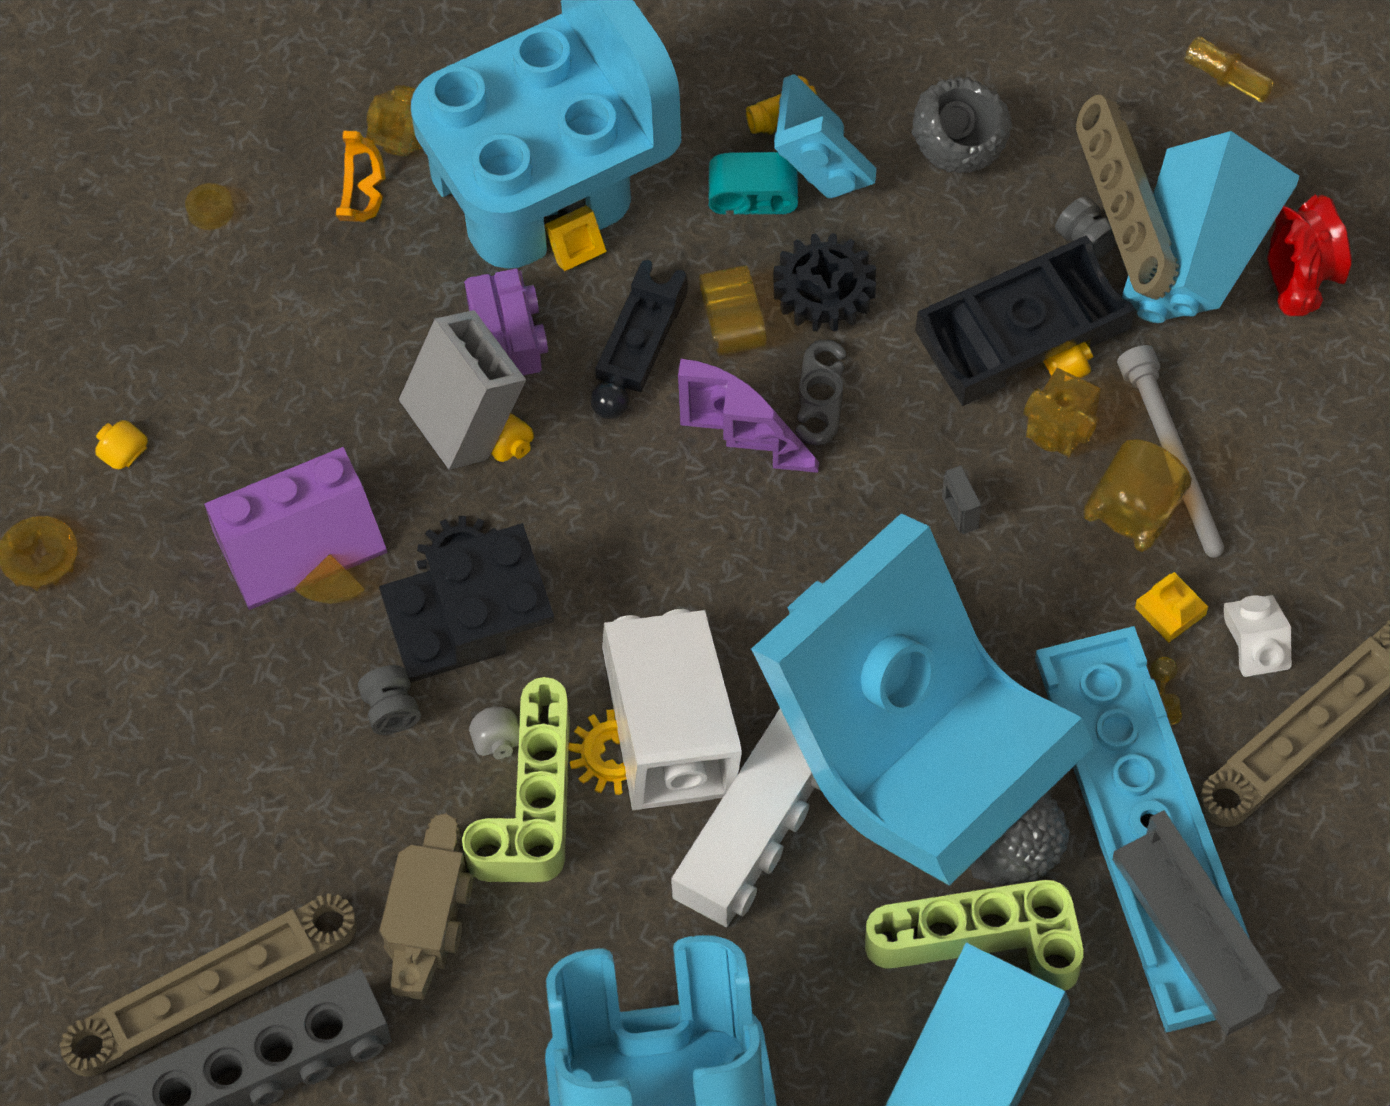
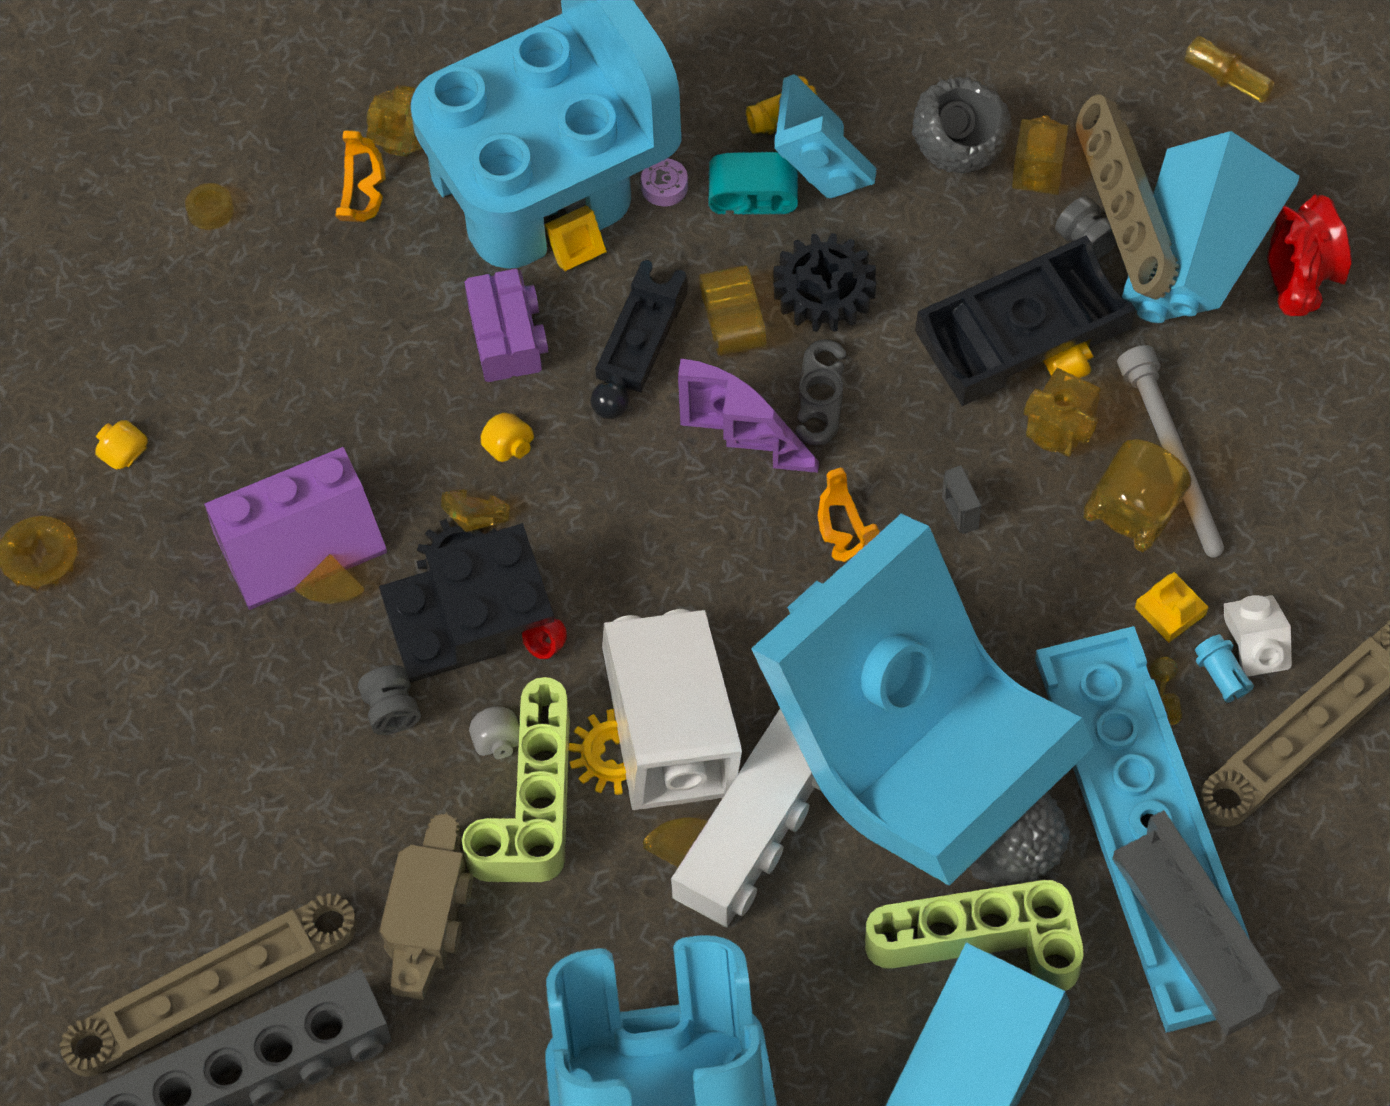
light grey brick [399,310,526,470] -> none
none -> clear yellow tile [441,489,510,532]
none -> red hinge [522,618,567,659]
none -> lavender tile [641,158,688,206]
none -> clear yellow tile [643,817,708,867]
none -> light orange helmet [818,468,880,562]
none -> clear yellow brick [1012,115,1069,195]
none -> medium azure pin [1195,634,1254,703]

